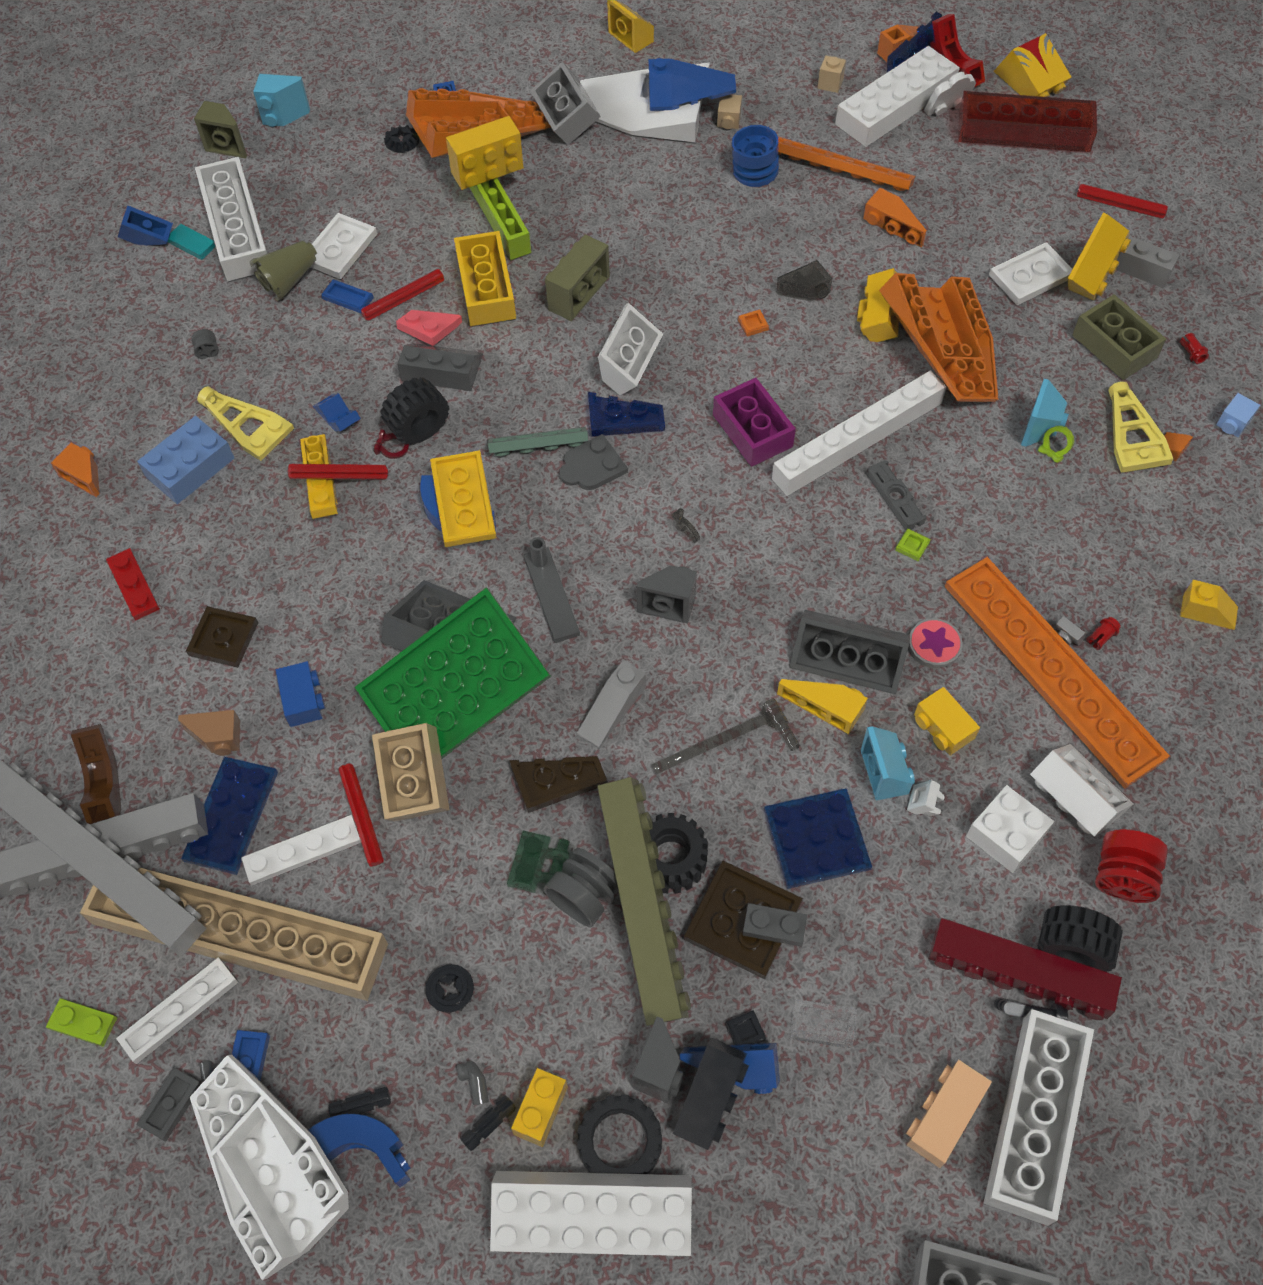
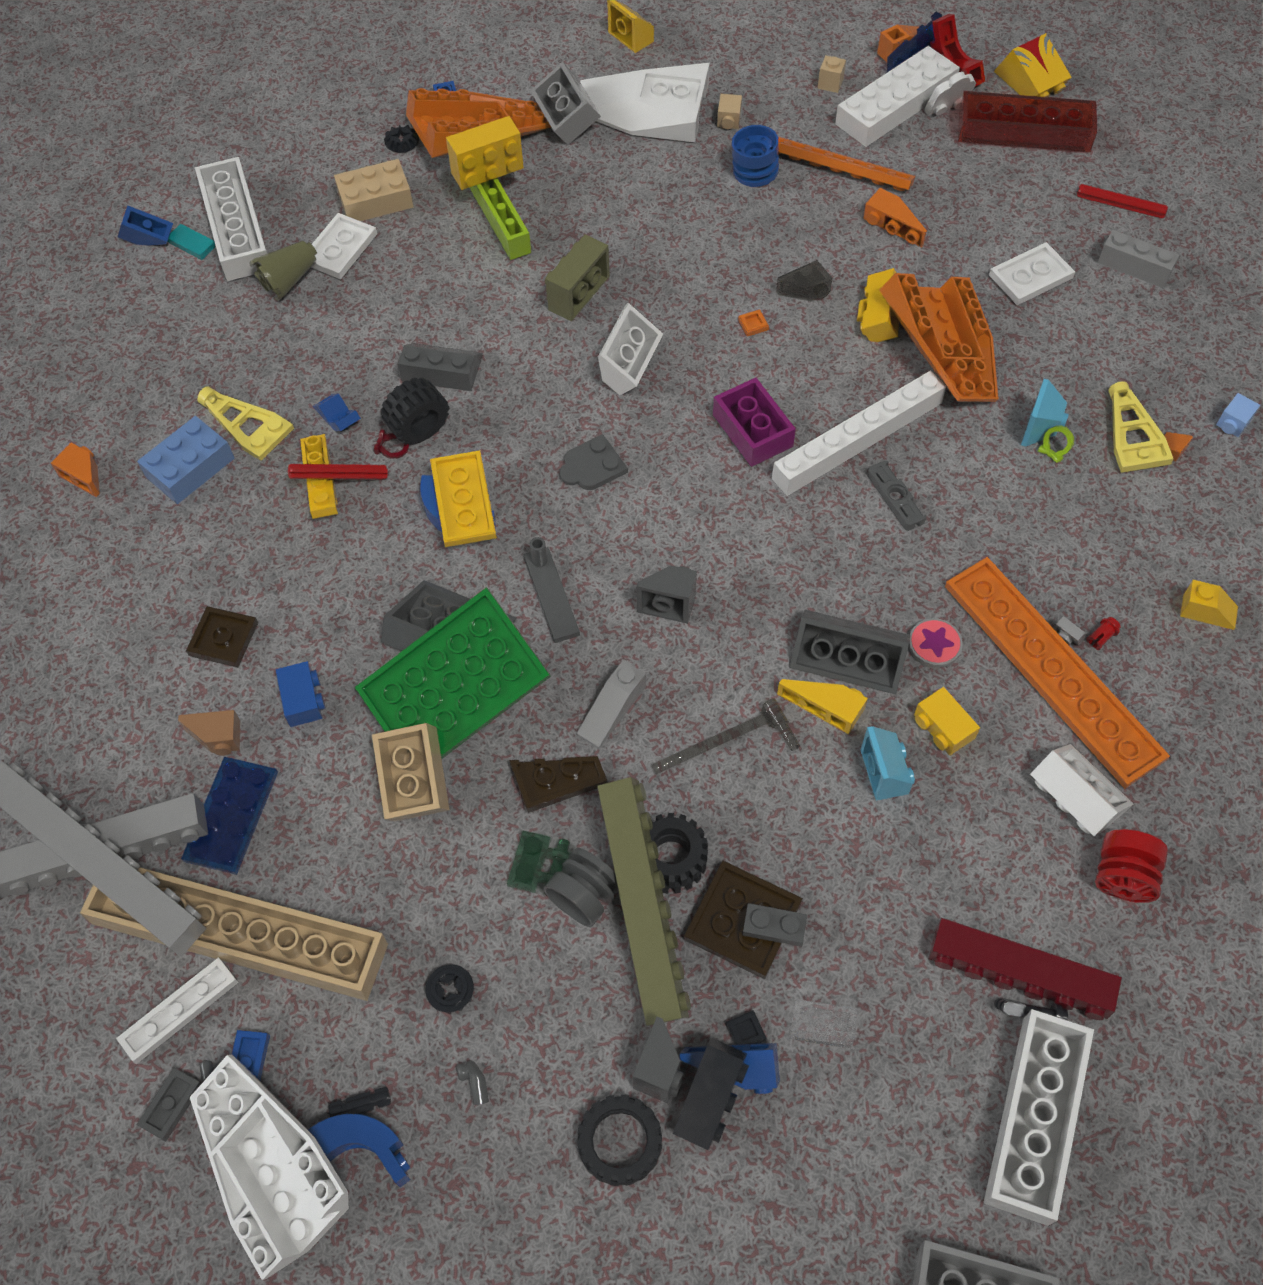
lime plate [46,998,117,1047] -> none
reddish brown arch [70,724,121,824] -> none
red plate [106,548,160,621] -> none
dark grey wheel [191,329,219,359] -> none
olive slope [194,101,247,159] -> none
white plate [241,815,361,886] -> none
medium azure slope [253,74,310,127] -> none
blue tile [321,279,374,314] -> none
red axle [339,763,384,867] -> none
red axle [361,269,444,321] -> none
coral wing [396,310,462,346] -> none
yellow brick [454,231,516,326] -> none
black axle [460,1096,516,1151] -> none
sand green plate [488,427,588,456] -> none
white brick [490,1171,692,1256] -> none
yellow brick [511,1068,568,1147] -> none
clear blue wing [588,392,665,436] -> none
blue wedge [648,58,736,111] -> none
clear smoke piece [672,508,700,543] -> none
clear blue plate [764,788,872,889] -> none
lime tile [895,529,931,562] -> none
light nougat brick [906,1059,992,1168] -> none
white tile [907,780,944,816] -> none
white brick [966,785,1054,873] -> none
black tyre [1037,905,1123,972] -> none
yellow slope [1068,212,1131,301] -> none
olive brick [1072,294,1166,380] -> none
red pin [1180,333,1209,364] -> none
none -> tan brick [334,159,414,221]

